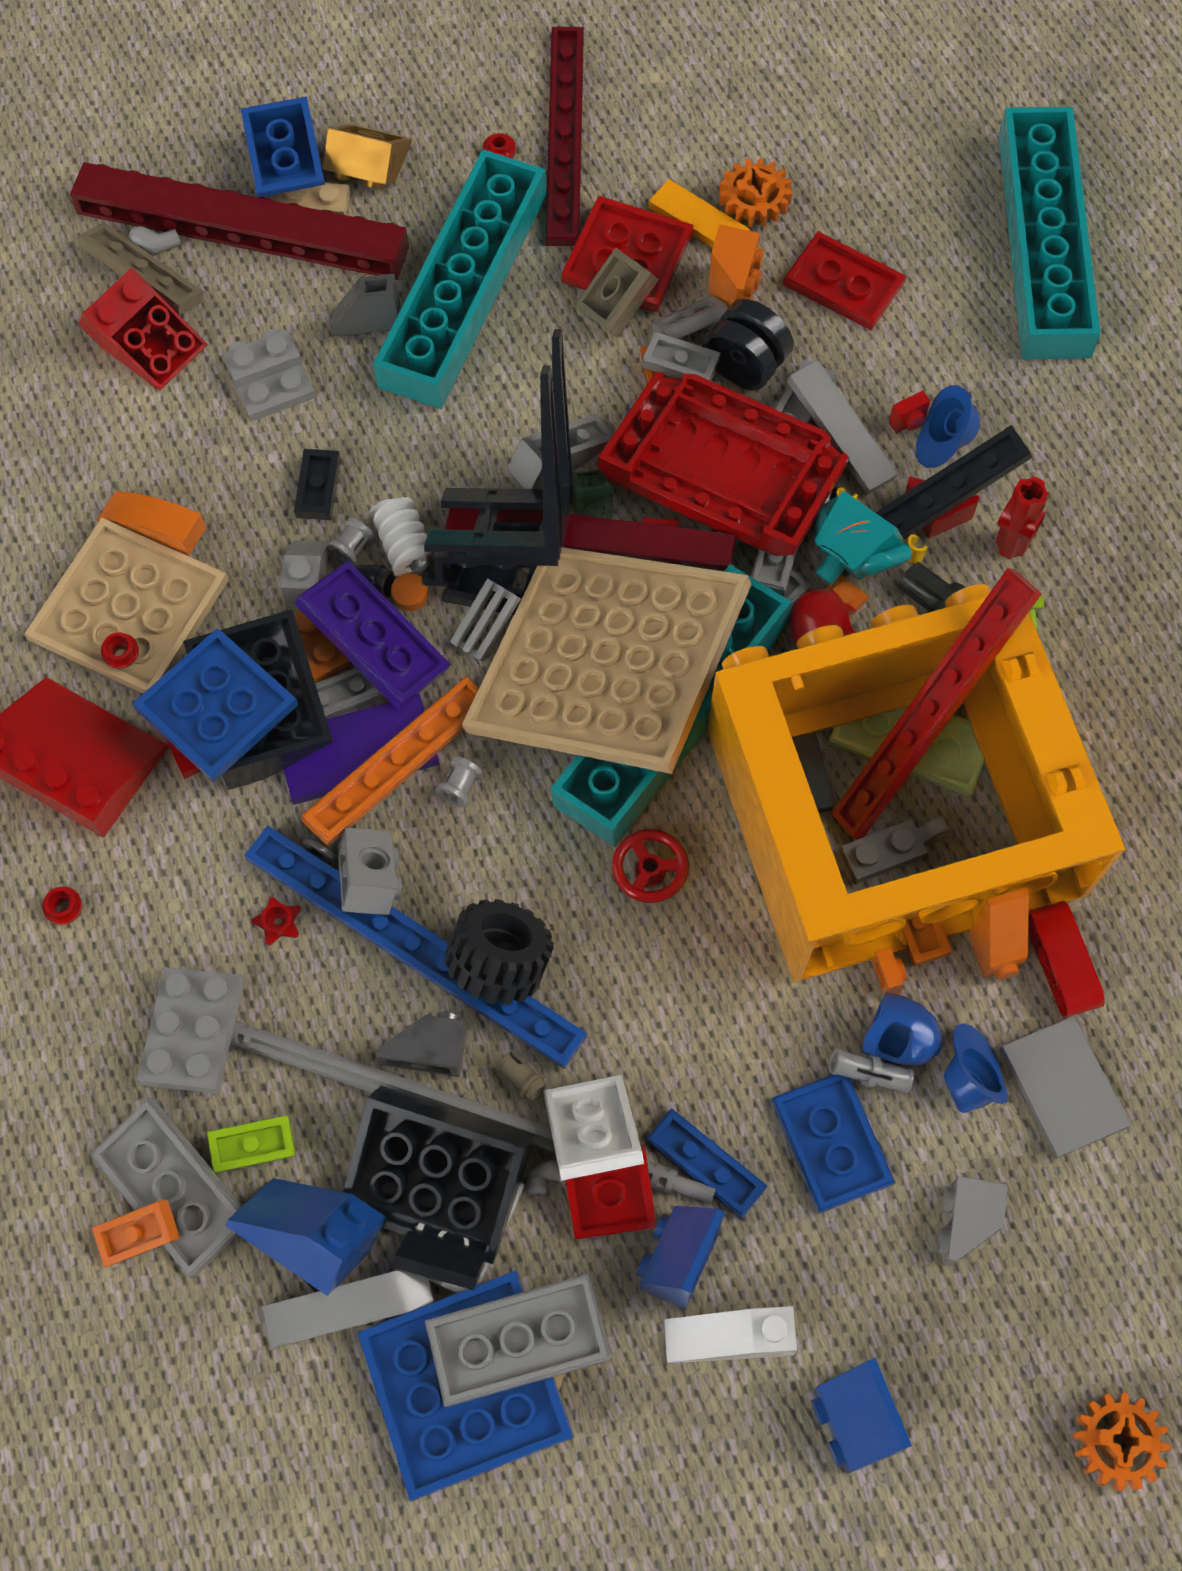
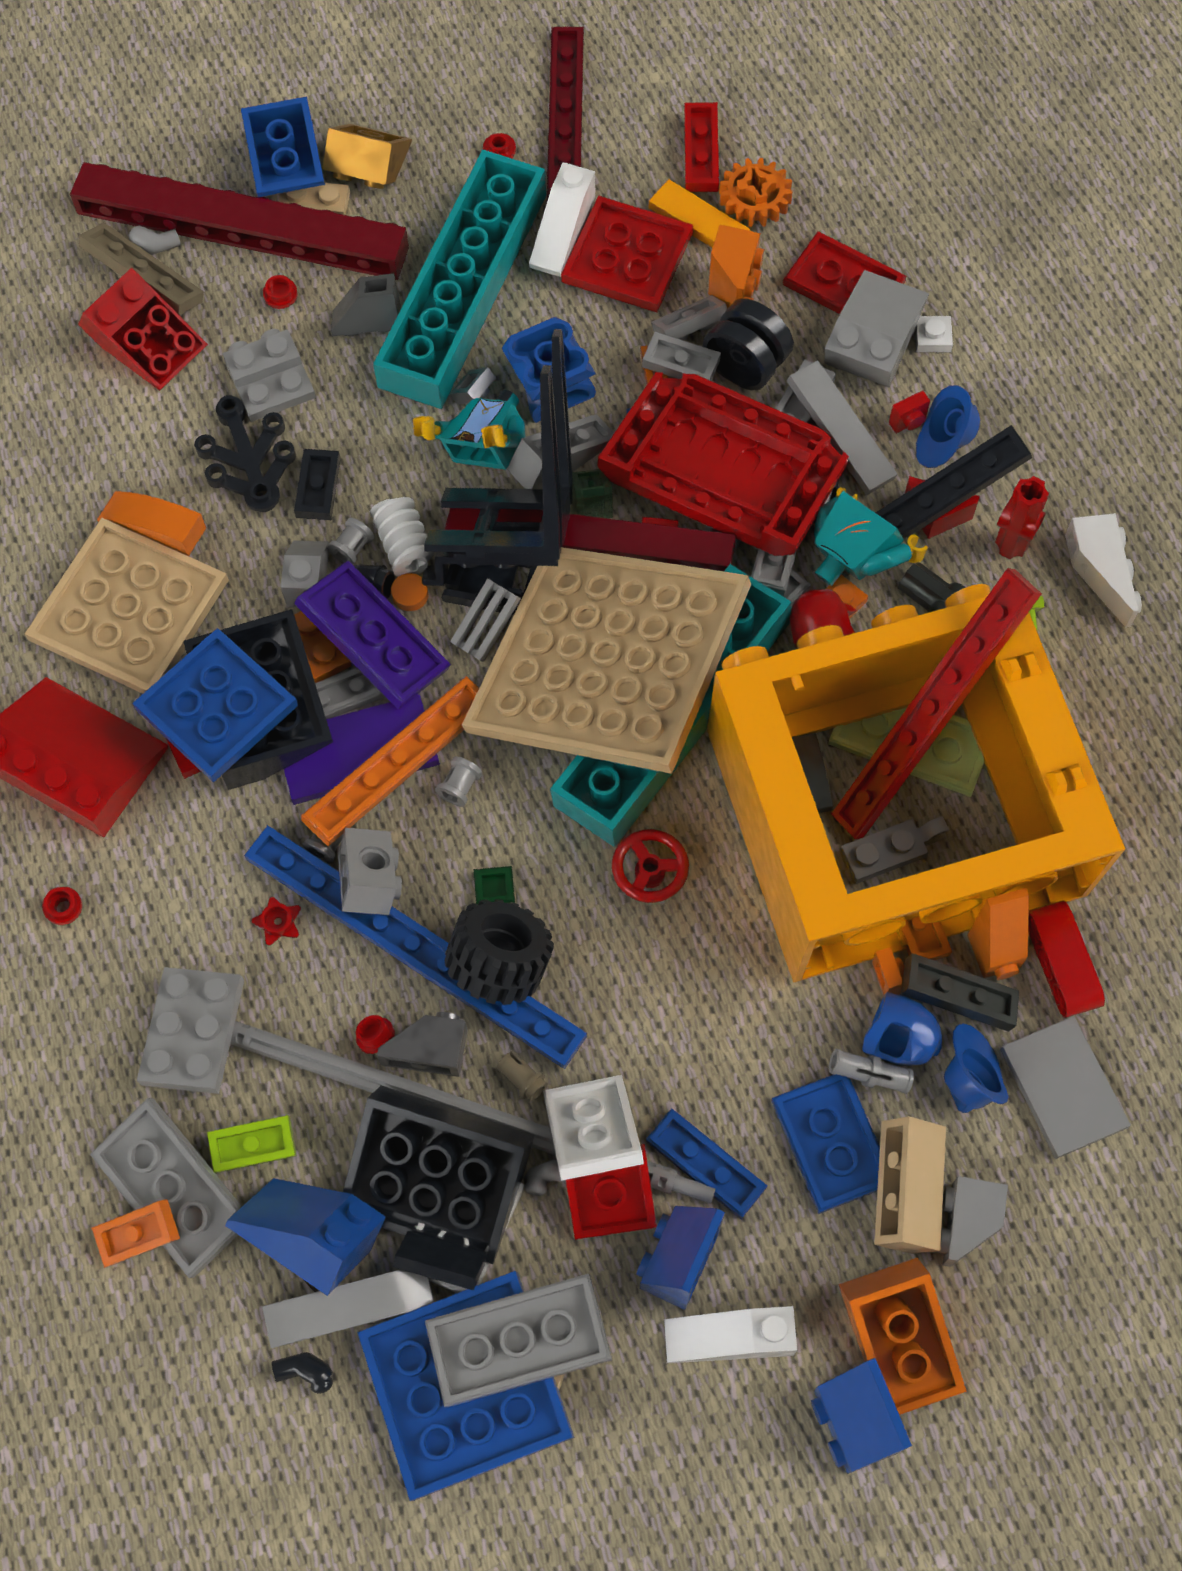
red plate [101,632,139,669] -> none
dark tan slope [575,248,659,337] -> none
teal brick [998,107,1100,359] -> none
orange gear [1072,1392,1171,1492] -> none
none -> black plant [194,395,296,512]
none -> red plate [263,275,298,309]
none -> black arm [272,1352,333,1394]
none -> red plate [355,1015,395,1054]
none -> torso [413,390,526,470]
none -> flat silver plate [449,367,496,404]
none -> dark green tile [473,866,515,904]
none -> blue piece [502,317,596,423]
none -> white slope [529,162,595,277]
none -> red plate [684,102,719,192]
none -> light grey slope [824,270,929,387]
none -> orange slope [838,1258,967,1415]
none -> tan brick [874,1116,946,1254]
none -> pearl dark grey plate [901,953,1019,1032]
none -> white plate [915,316,953,352]
none -> white slope [1065,513,1142,627]

